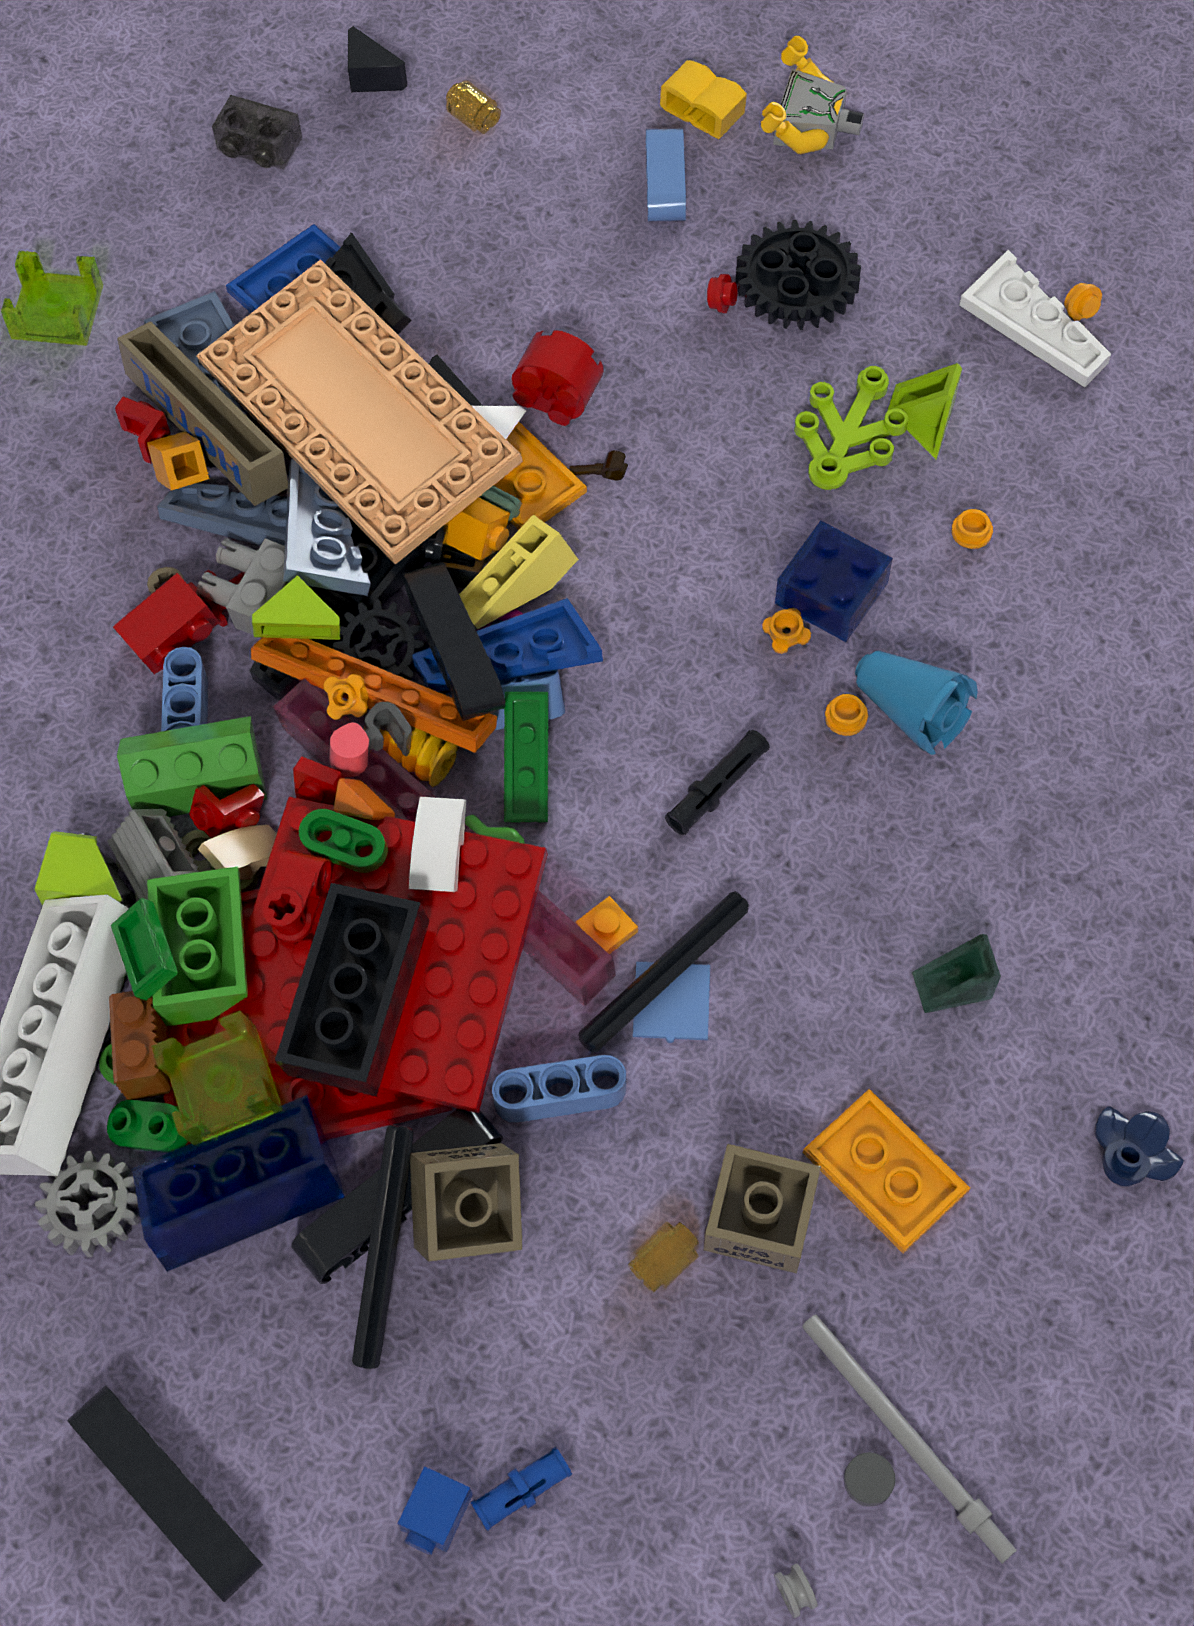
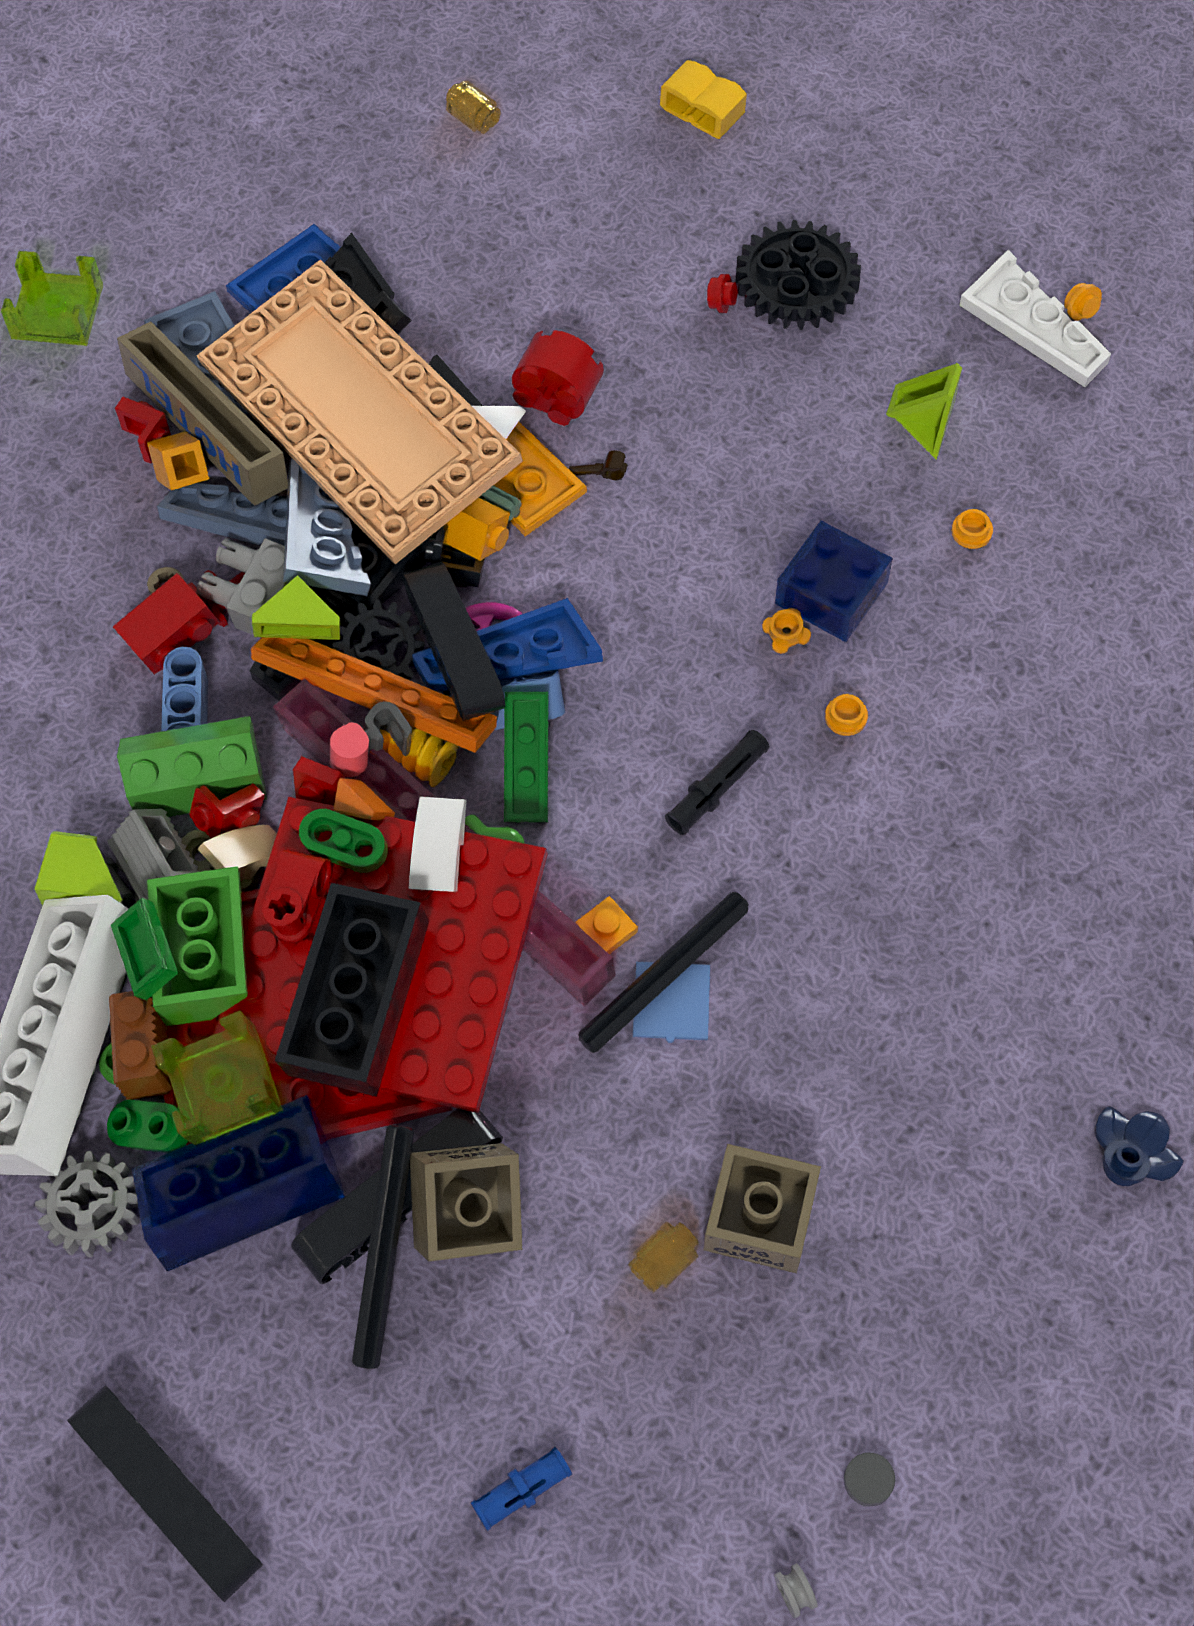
clear smoke brick [212,95,302,170] -> none
light orange plate [324,674,368,720] -> none
black slope [348,26,407,93] -> none
blue brick [397,1466,473,1555] -> none
light yellow slope [459,515,579,629] -> none
medium blue beam [492,1055,626,1122] -> none
medium blue beam [646,129,686,222] -> none
torso [761,36,864,154] -> none
lime plant [794,366,909,490] -> none
light grey bar [802,1314,1017,1564] -> none
light orange tile [803,1089,970,1254] -> none
dark azure cone [855,650,978,755] -> none
clear green slope [912,934,1001,1013] -> none

